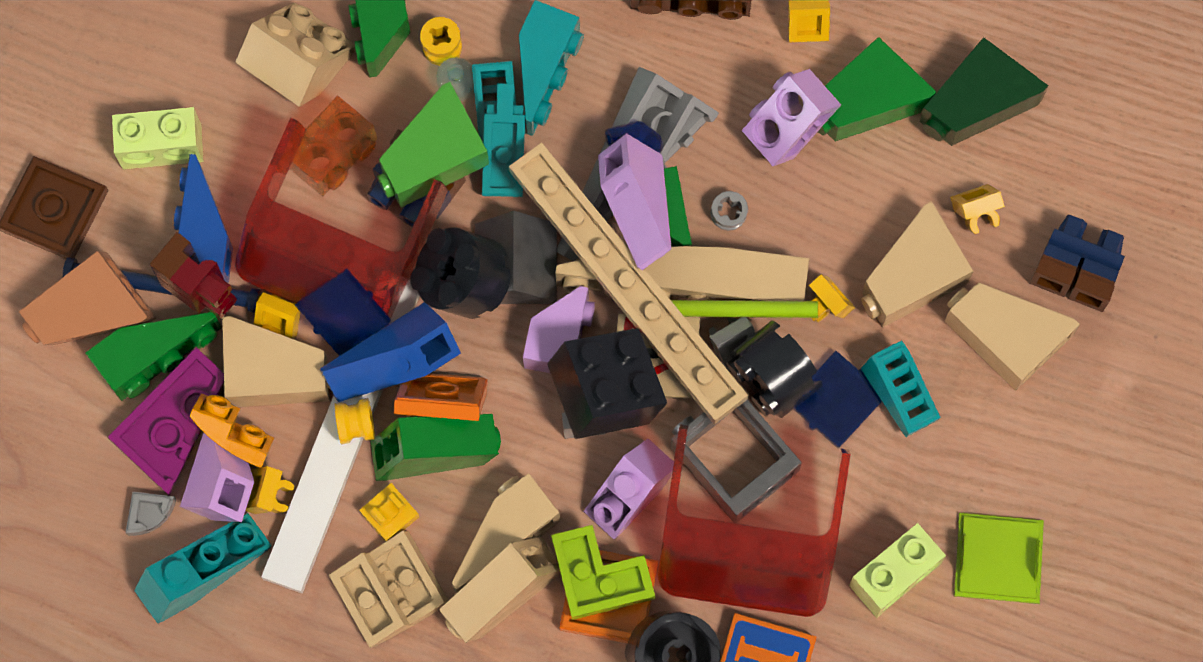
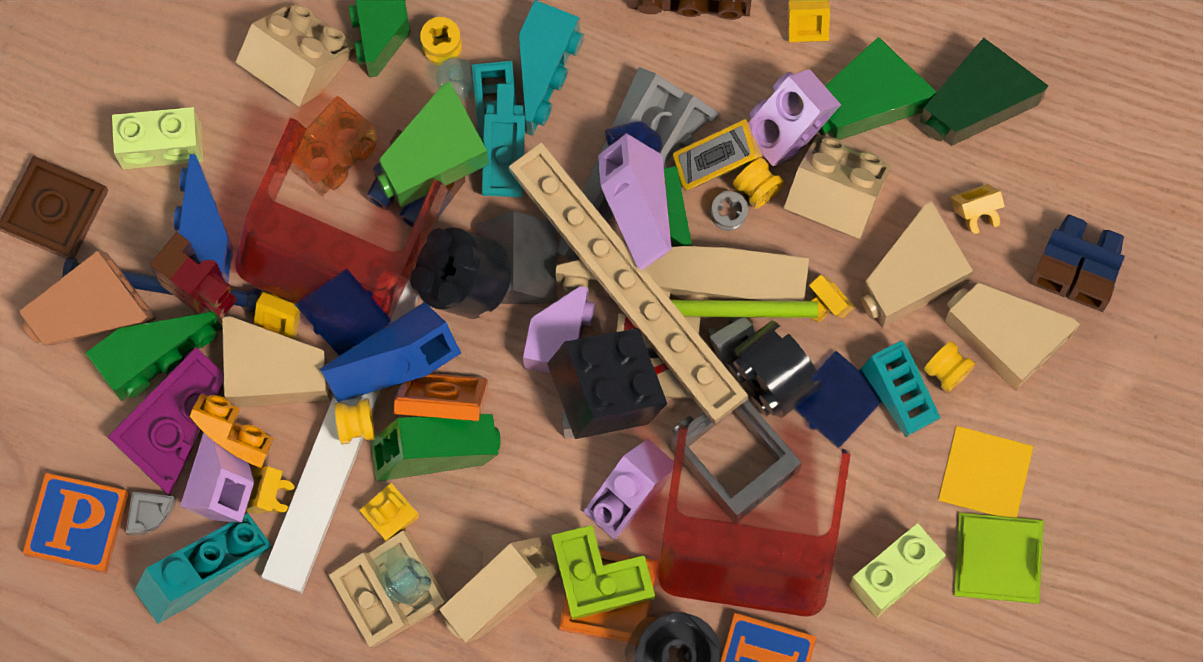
tan slope [452,473,560,593] -> none
none -> tile [22,473,129,574]
none -> clear light blue piece [383,556,432,605]
none -> slope [673,119,763,191]
none -> yellow wheel [733,157,785,209]
none -> tan slope [784,136,892,239]
none -> yellow wheel [923,340,976,393]
none -> yellow sticker [938,426,1034,518]

